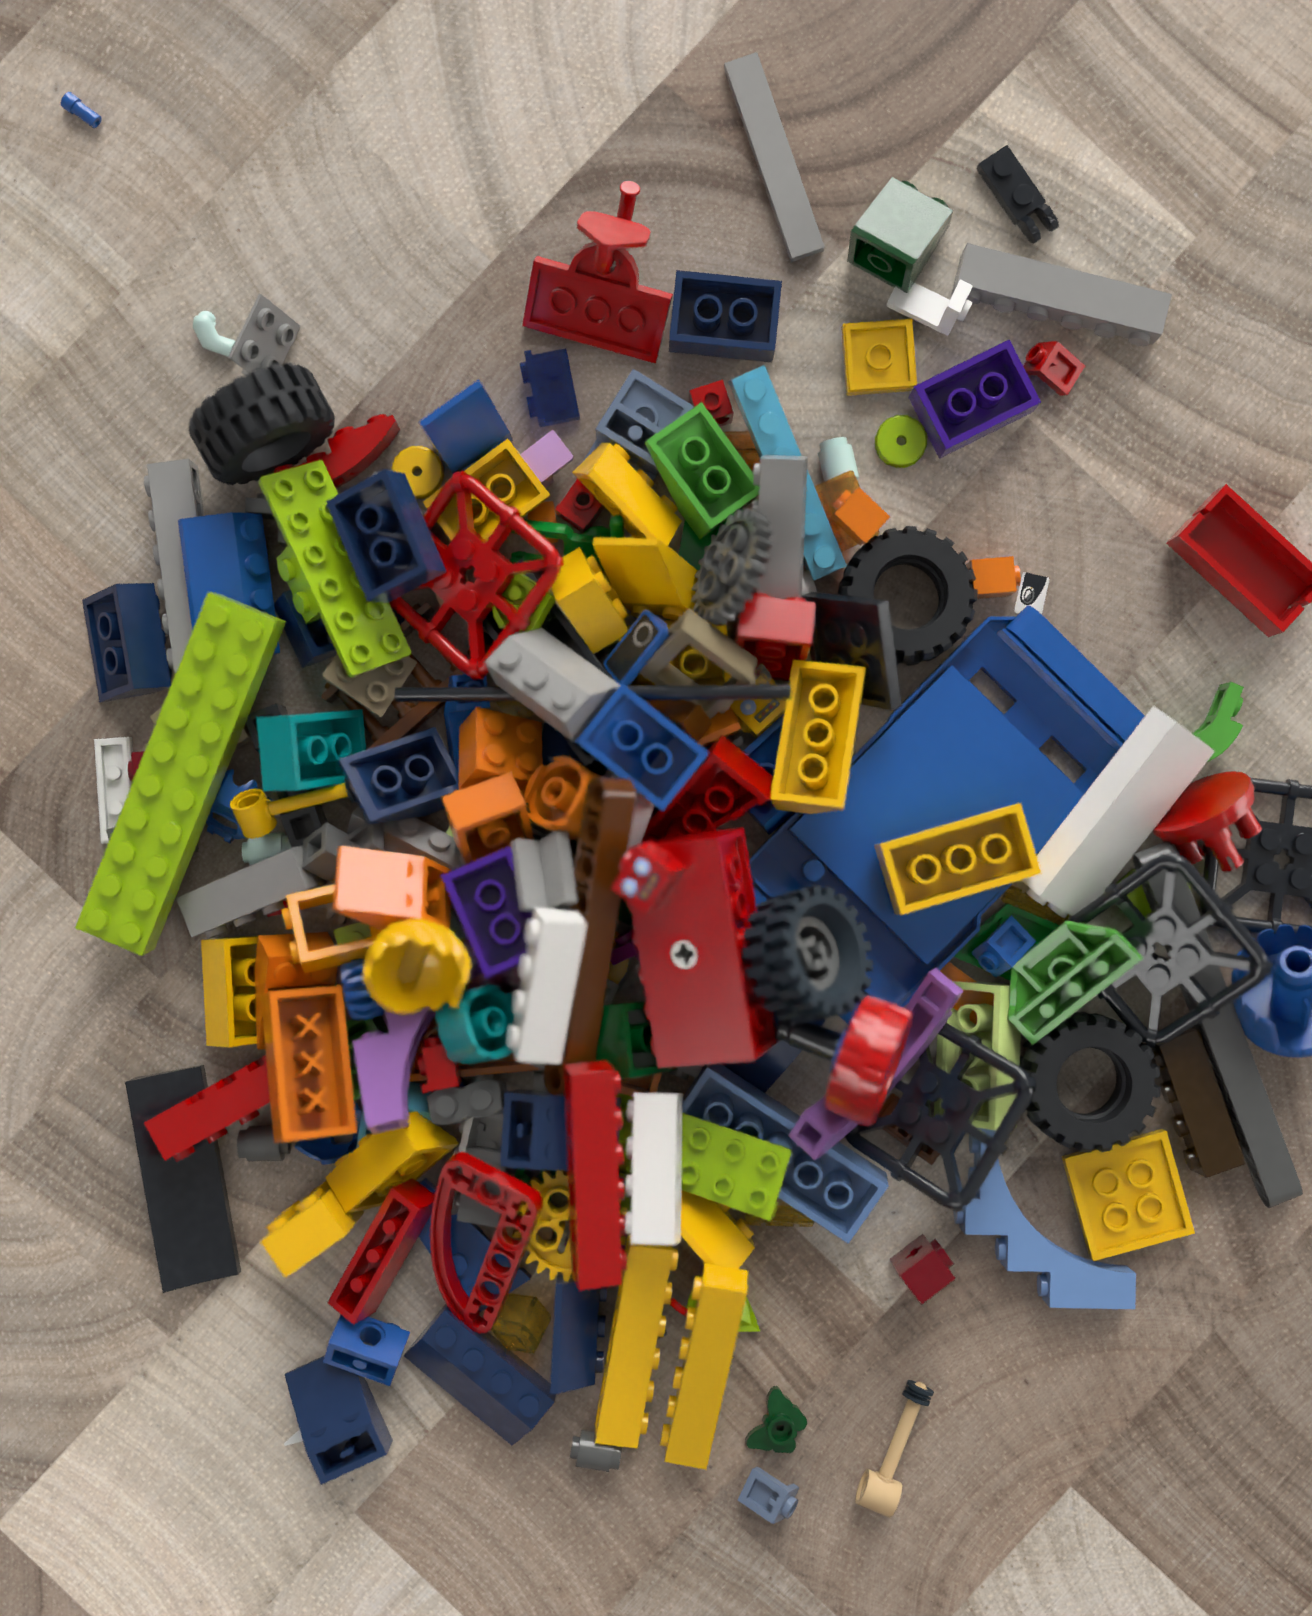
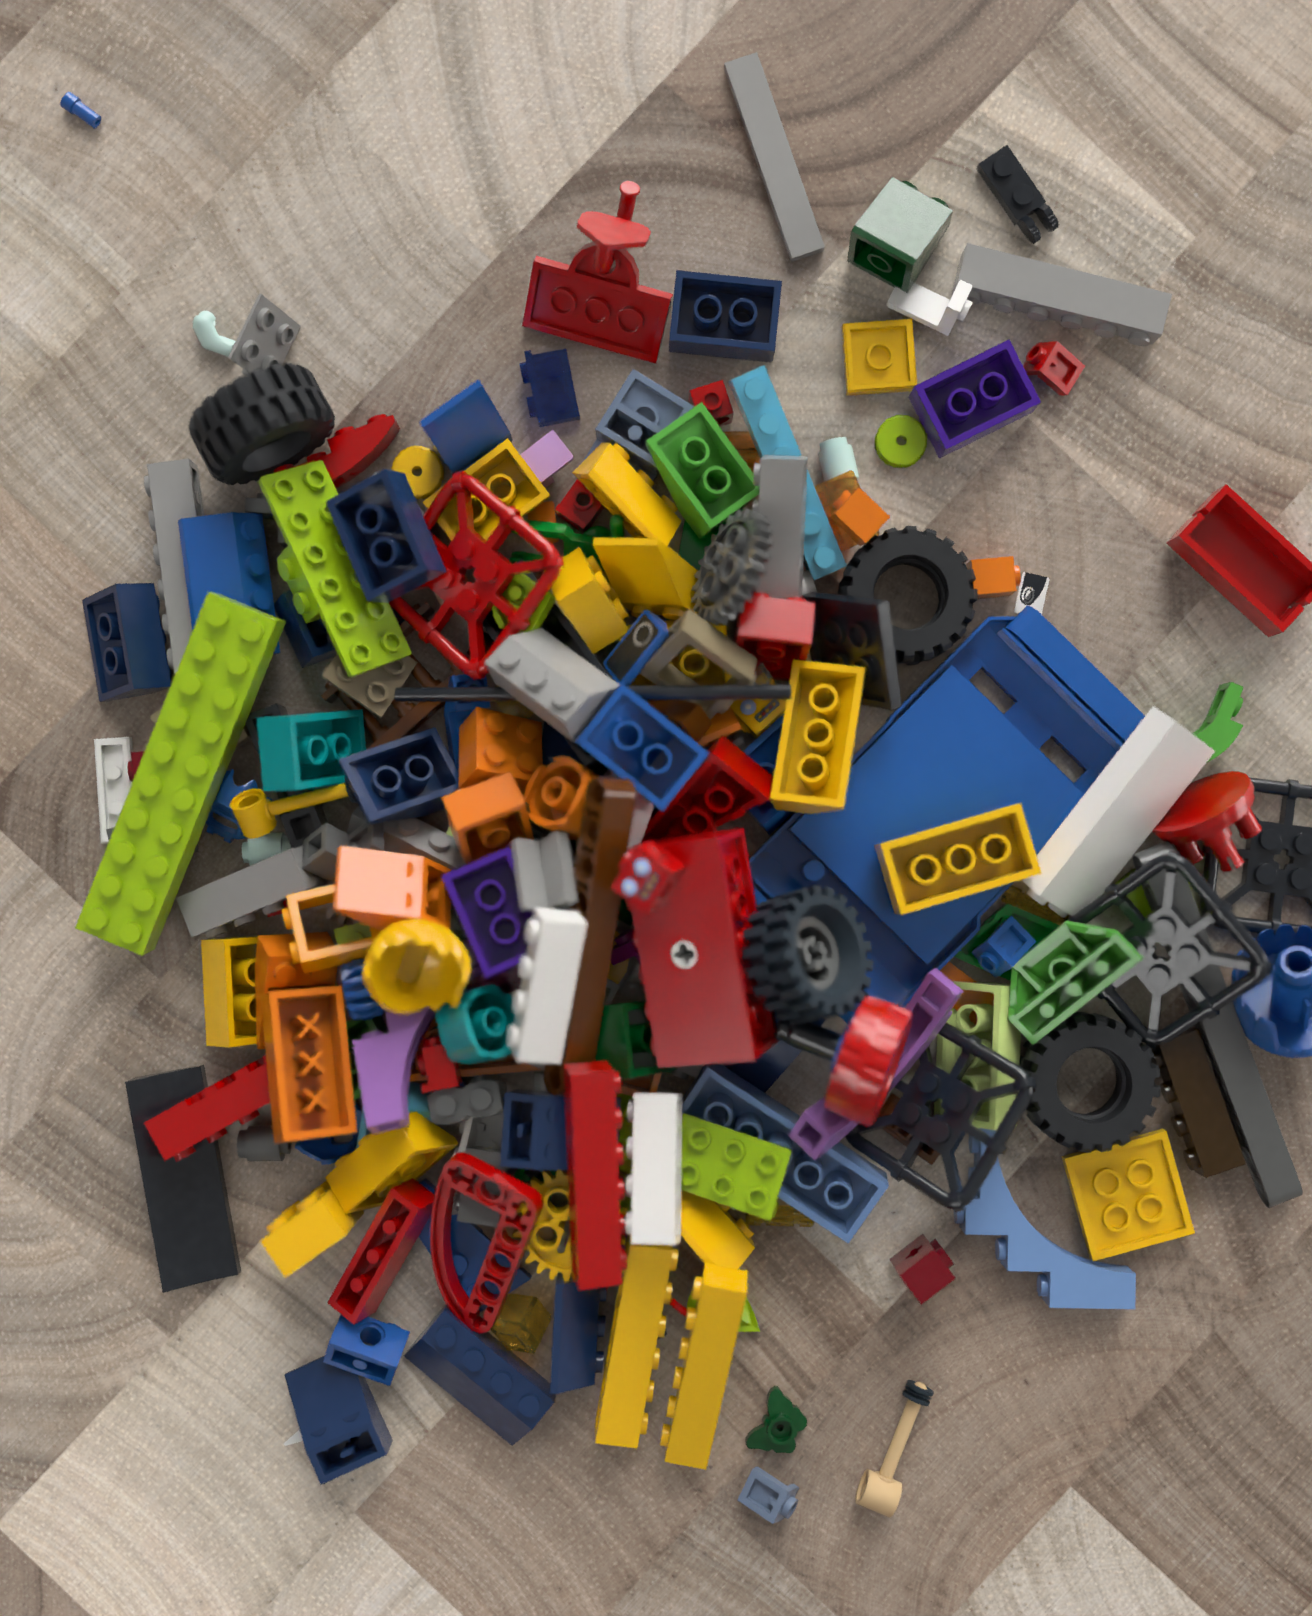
dark grey brick [570,1430,622,1472] -> none

